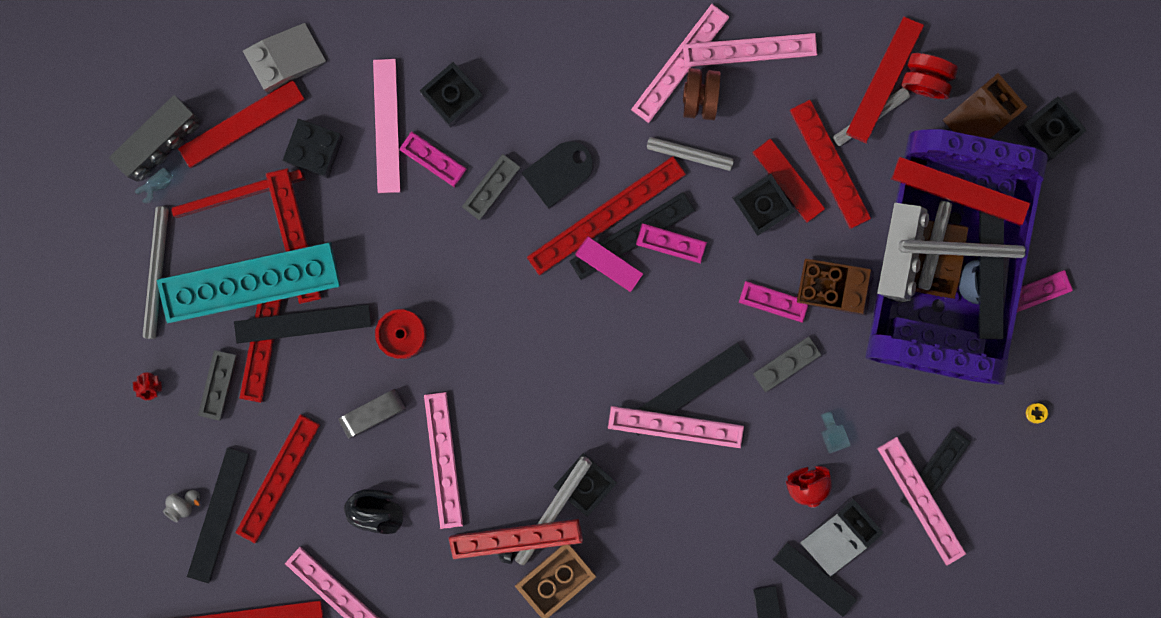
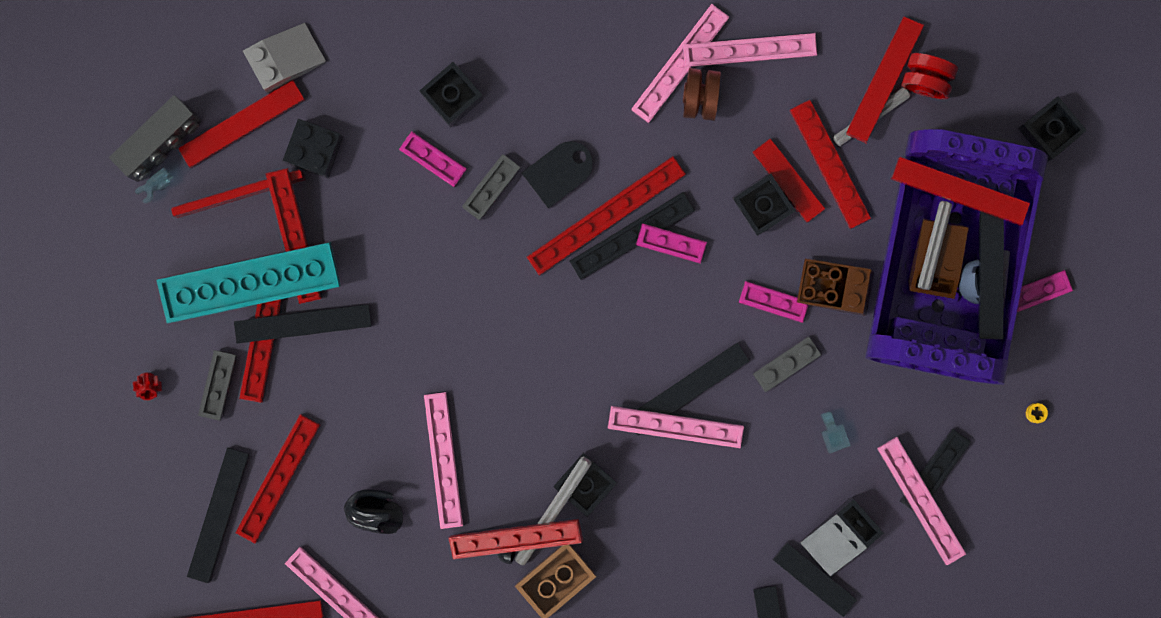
light grey axle [143,206,169,339] -> none
light grey animal [163,490,200,522] -> none
flat silver beam [338,389,406,439] -> none
bright pink tile [373,59,401,193] -> none
red wheel [375,309,427,359] -> none
dark pink tile [575,236,643,292] -> none
light grey axle [647,137,734,171] -> none
red cylinder [786,466,832,507] -> none
light grey slope [877,203,929,302] -> none
light grey axle [899,240,1025,258] -> none
reddish brown slope [942,73,1027,139] -> none

